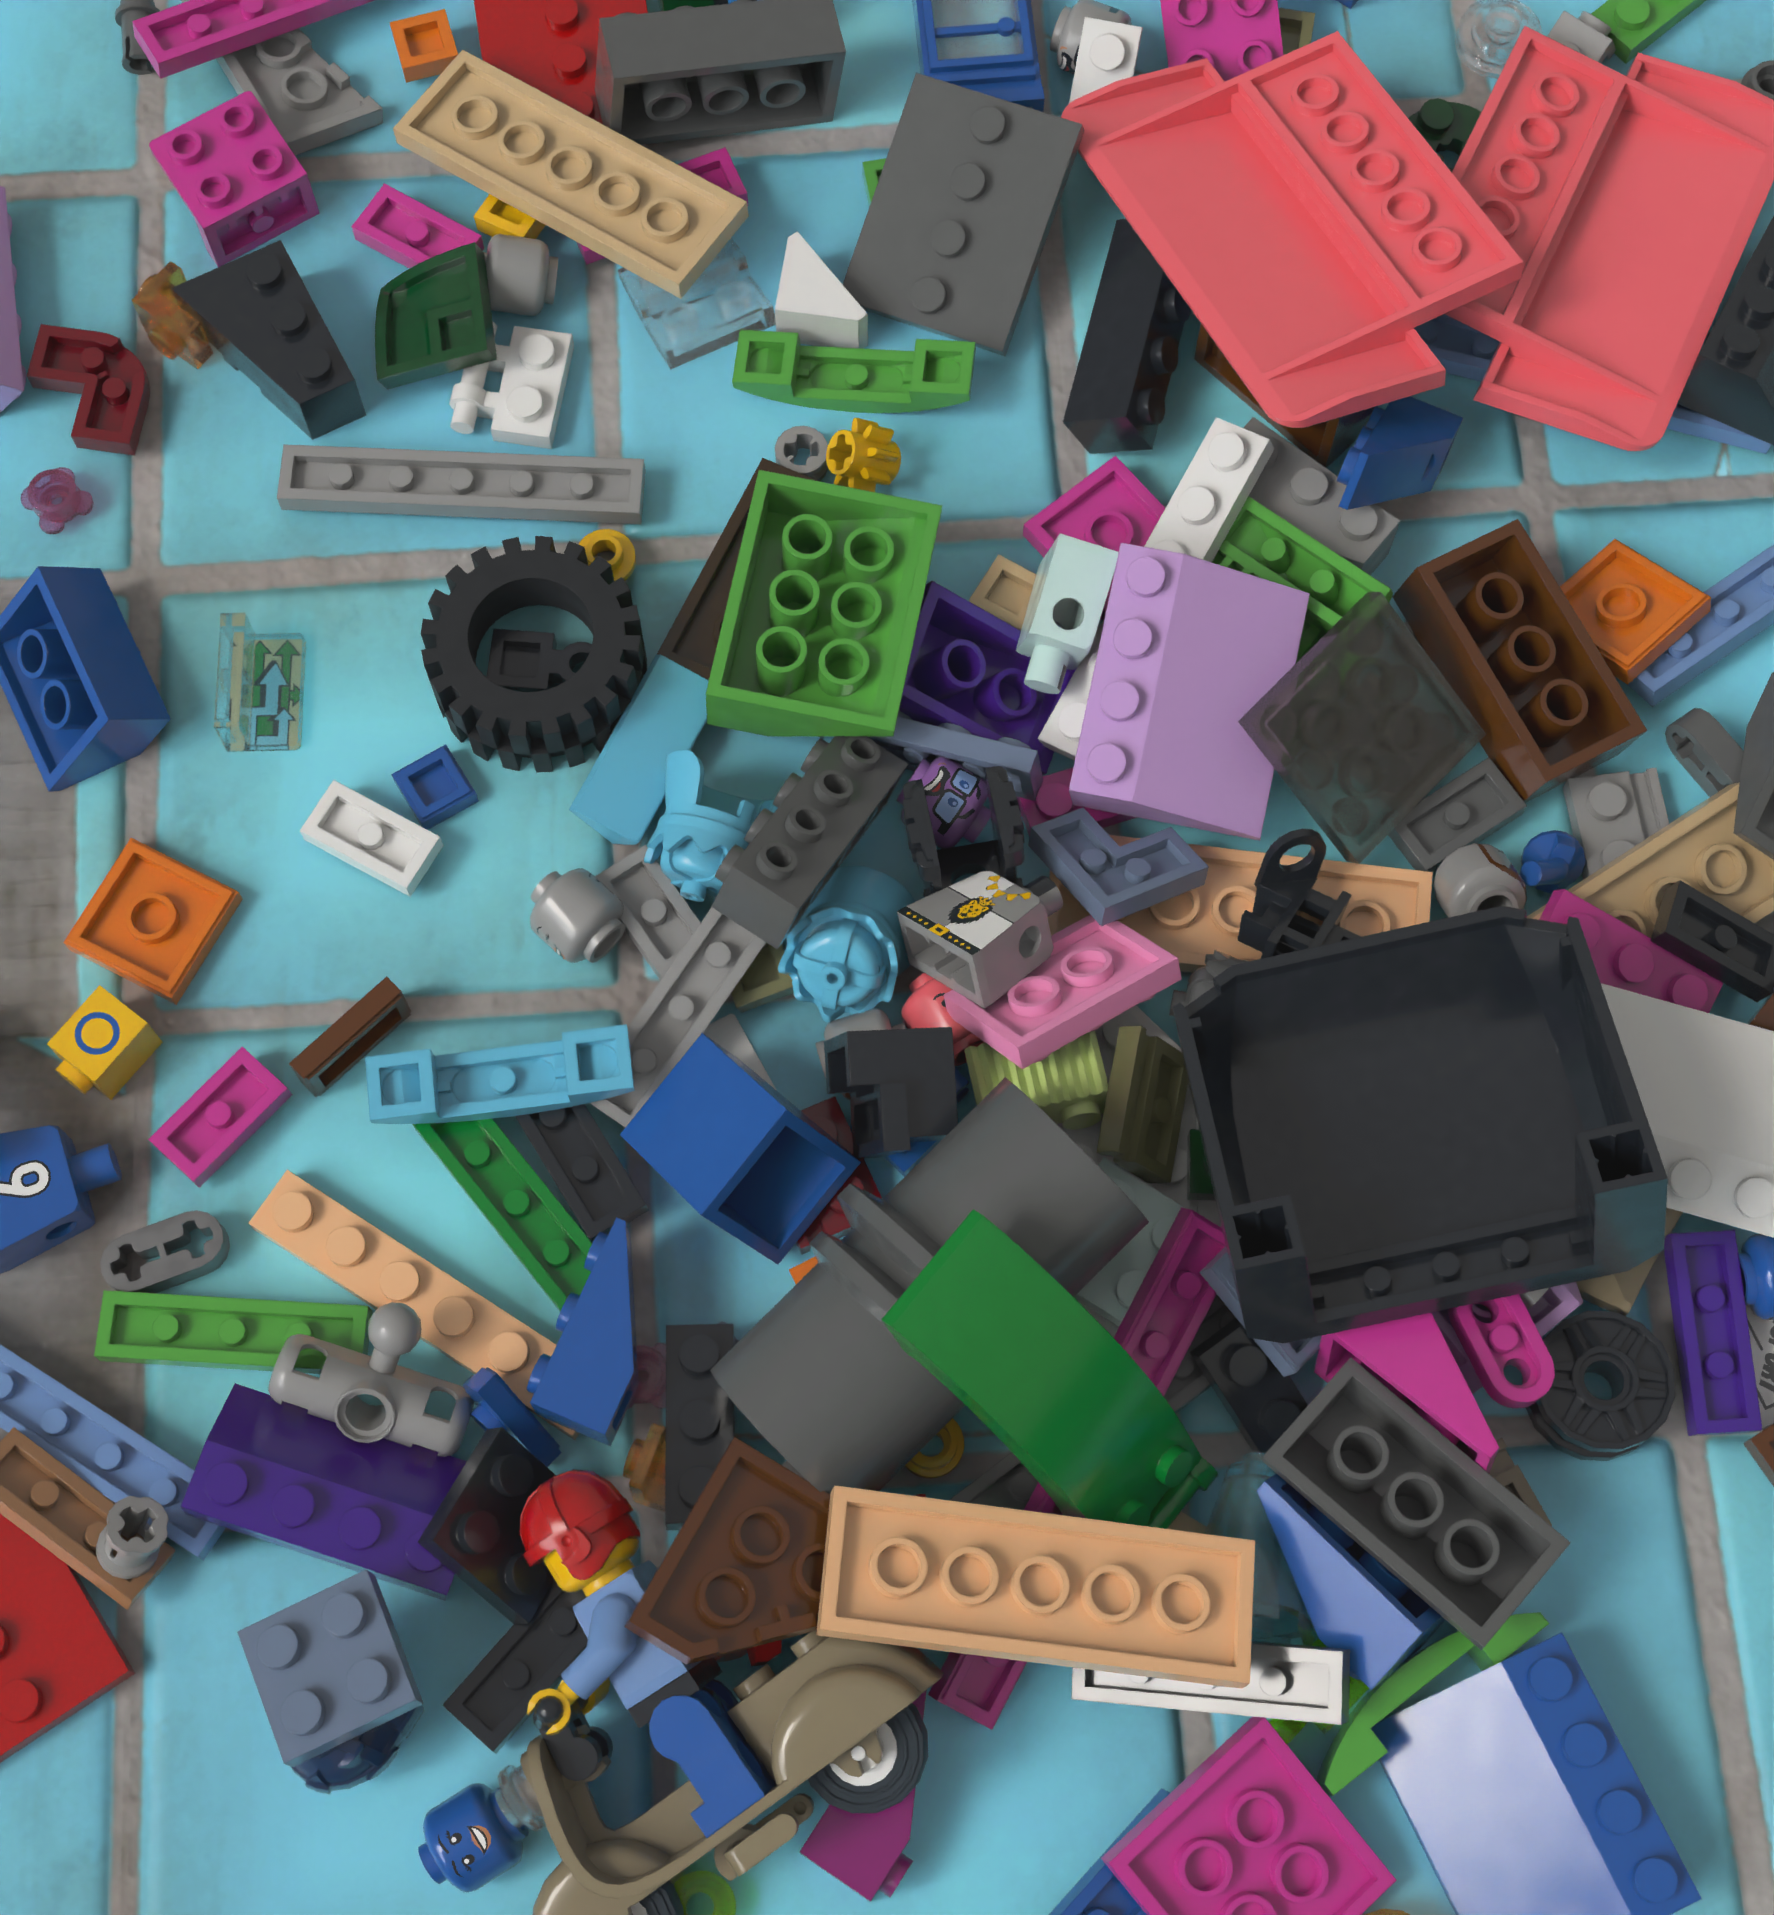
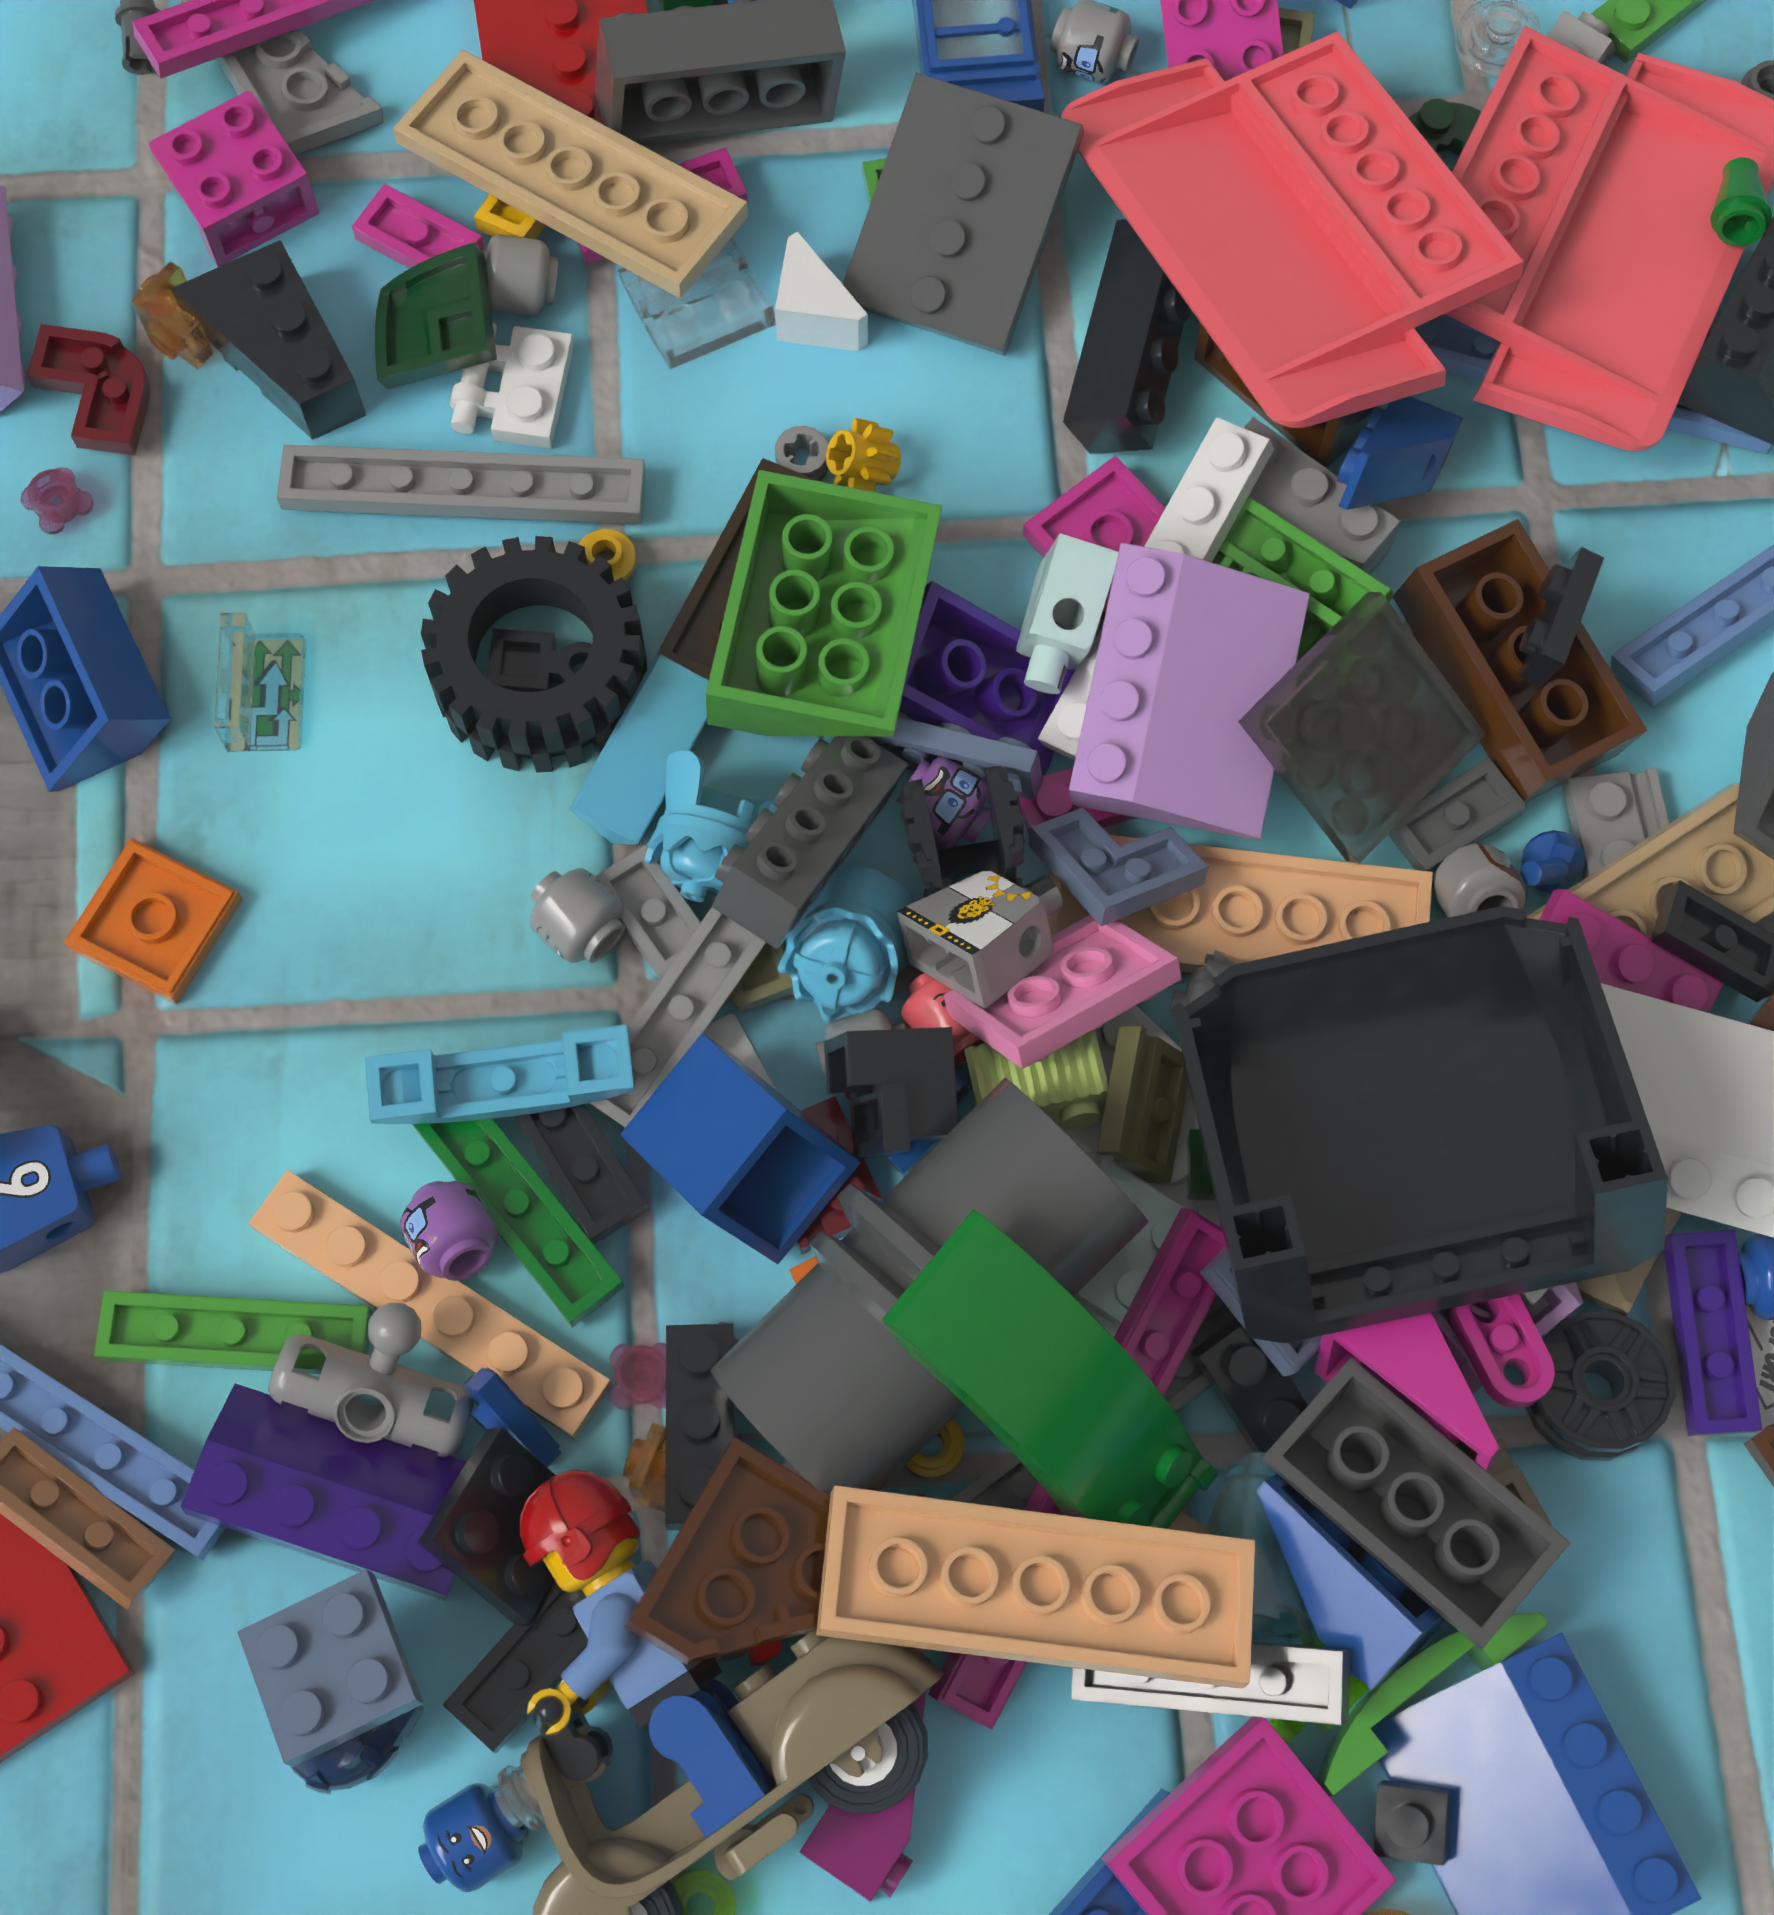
yellow brick [47,985,163,1100] -> none
light grey bush [96,1496,169,1579] -> none
flat silver beam [100,1210,230,1293] -> none
dark pink plate [148,1047,292,1188] -> none
reddish brown tile [289,976,412,1097] -> none
white plate [300,780,444,897] -> none
orange plate [389,9,458,83] -> none
blue tile [391,744,479,830] -> none
blue slope [527,1217,639,1446] -> none
bright green slope [732,330,976,413] -> none
tan plate [968,554,1036,631] -> none
white plate [1069,17,1143,103] -> none
black piece [1237,829,1361,959] -> none
orange tile [1560,539,1711,685] -> none
dark grey beam [1665,708,1744,797] -> none
none -> medium lavender head [400,1181,498,1281]
none -> black plate [1374,1780,1452,1866]
none -> black plate [1518,547,1604,687]
none -> green cone [1710,157,1772,246]

